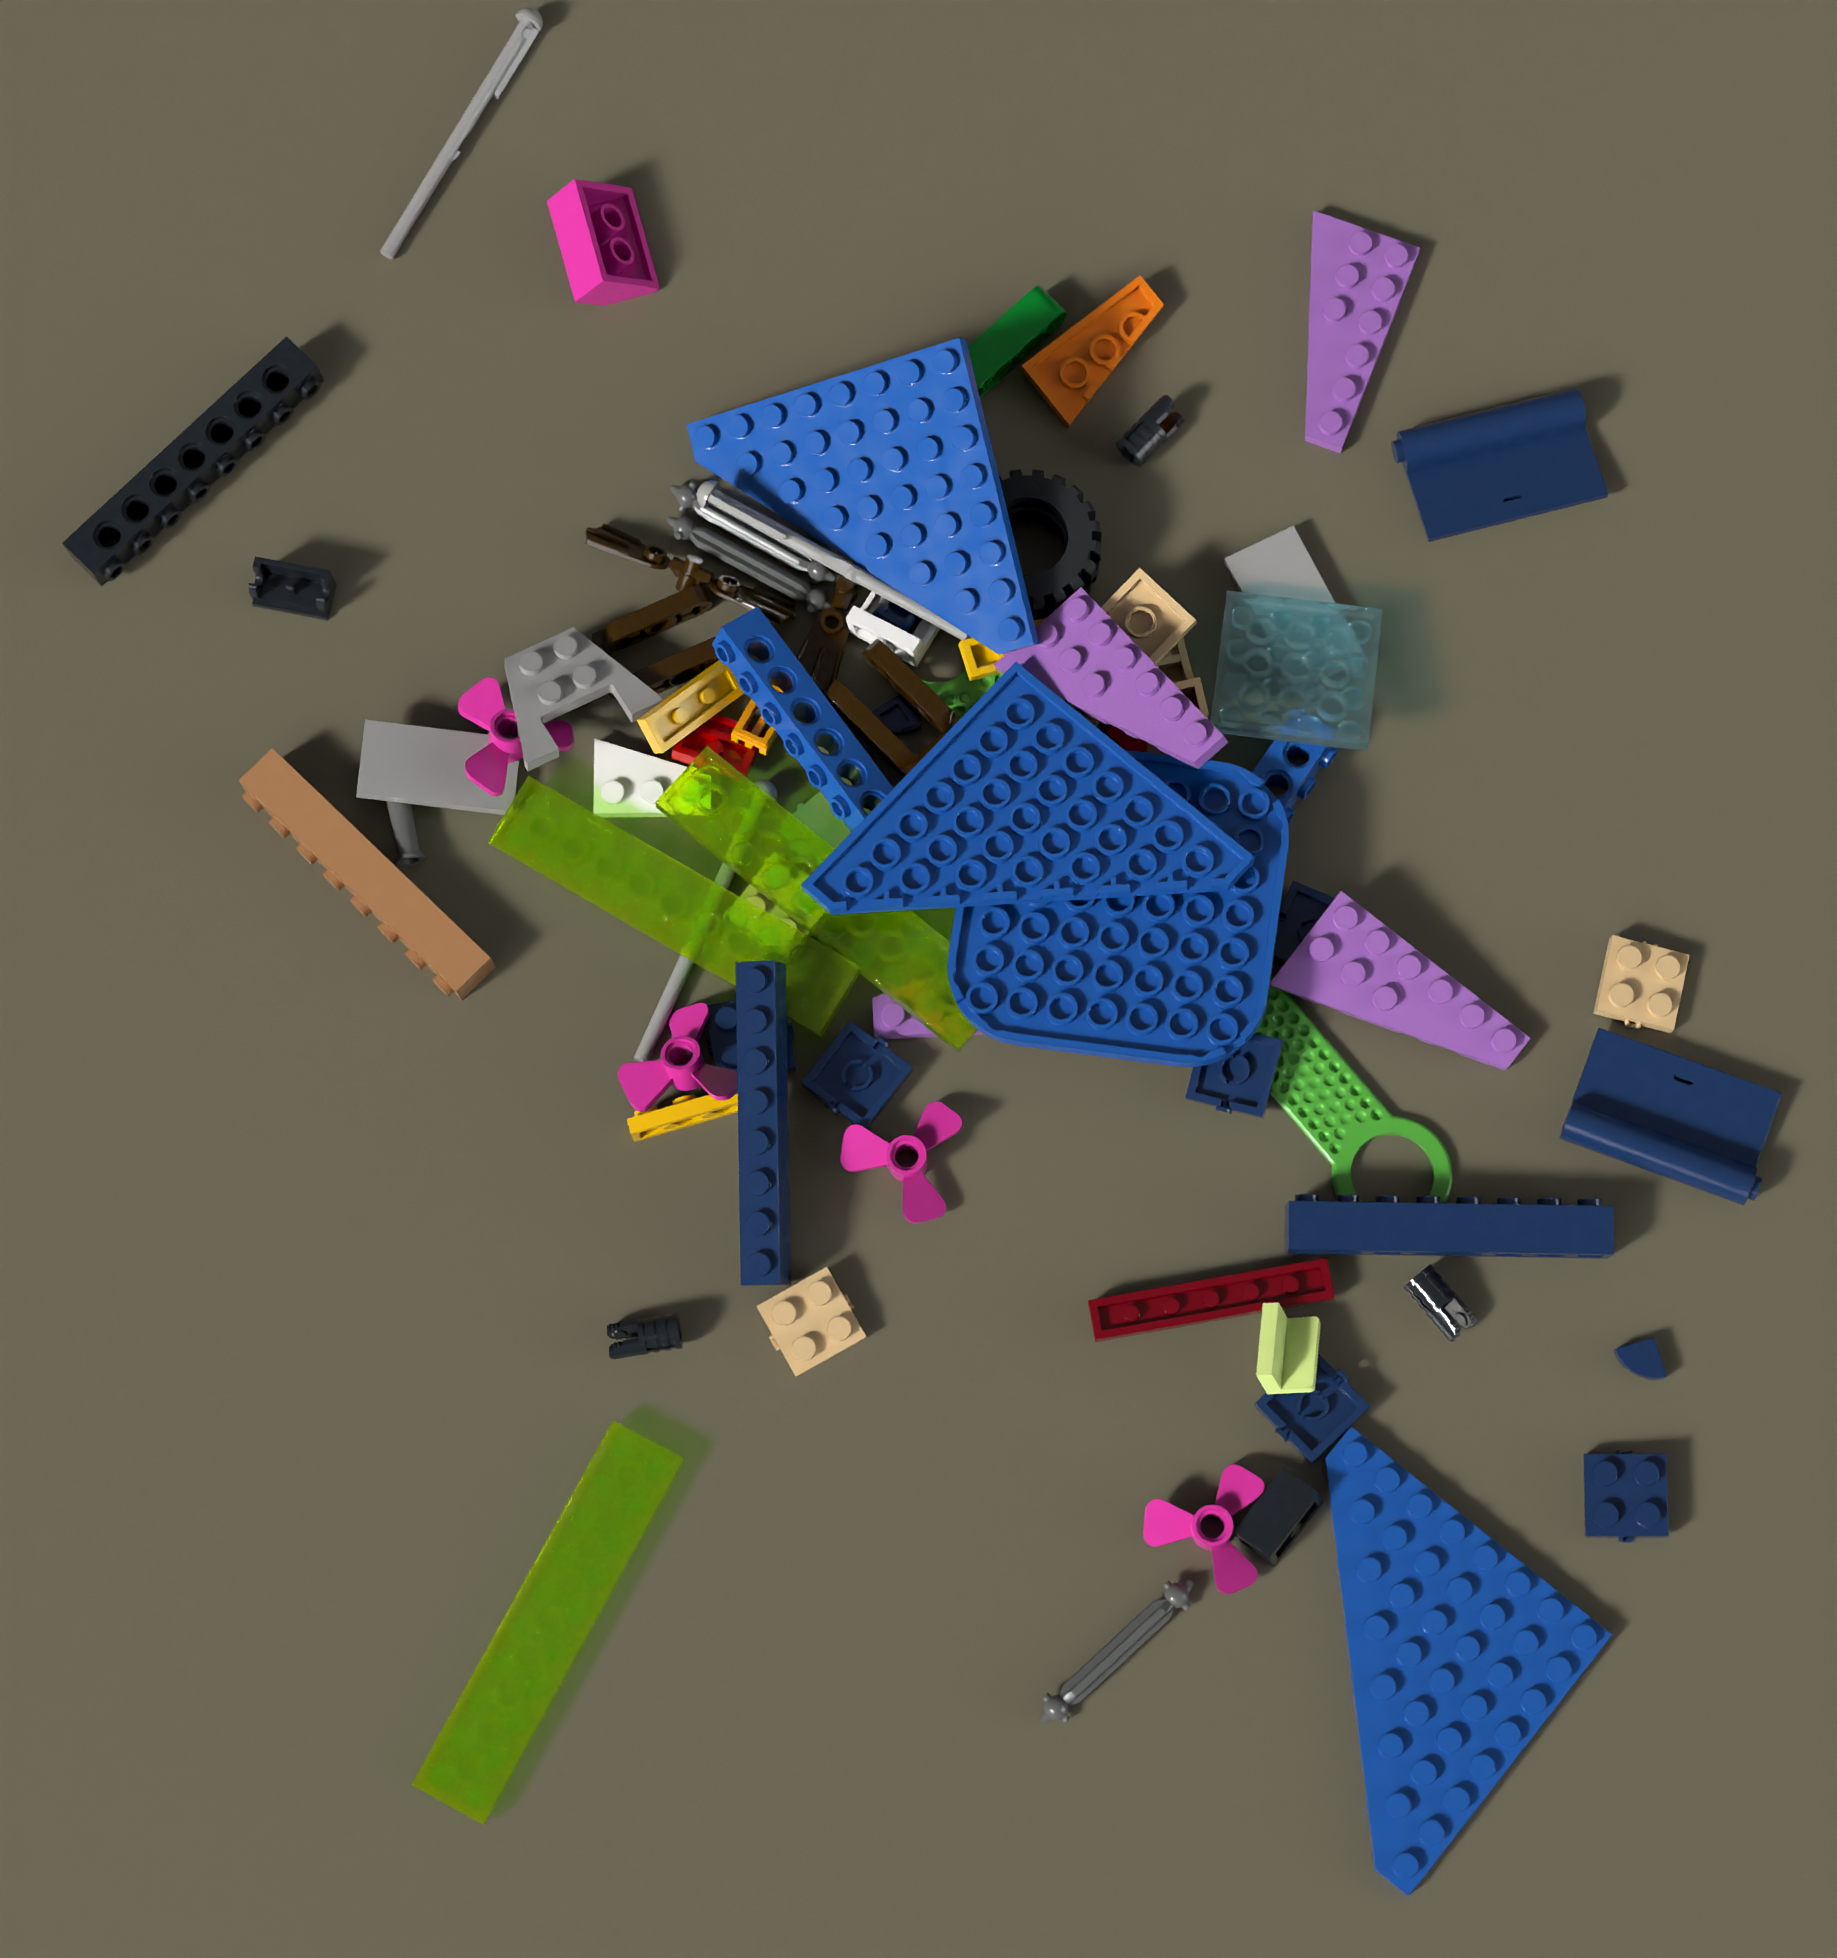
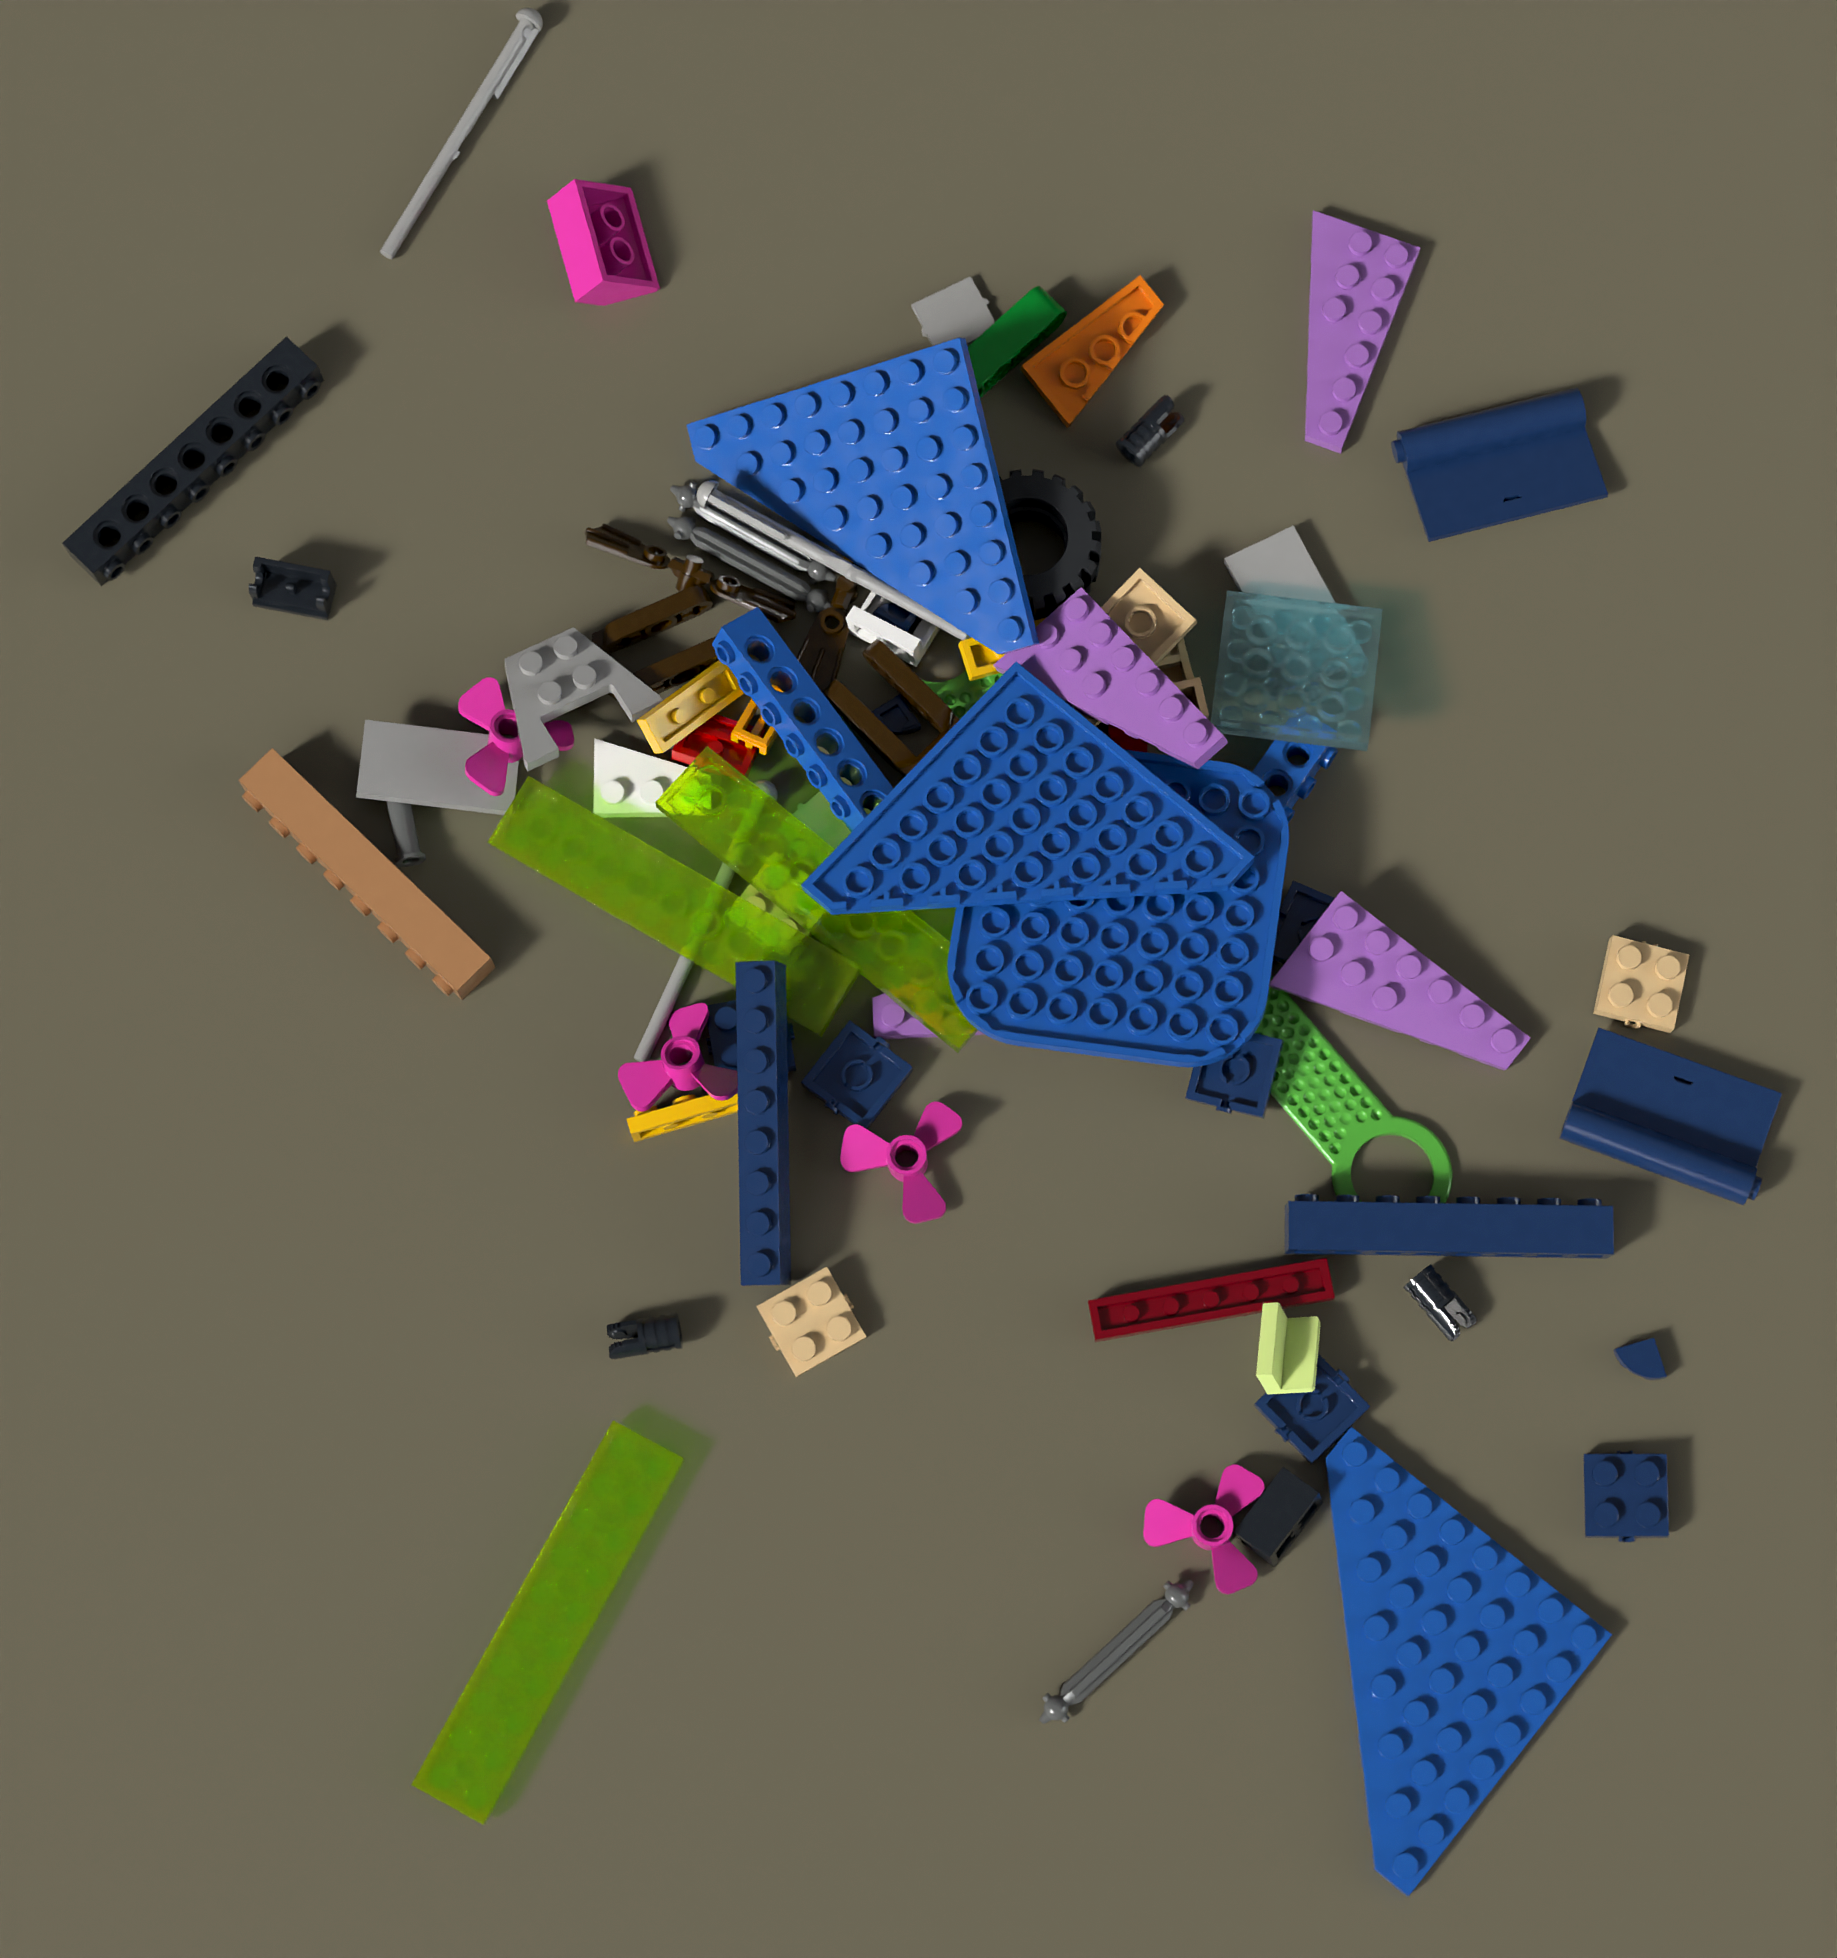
none -> light grey piece [911,276,995,346]

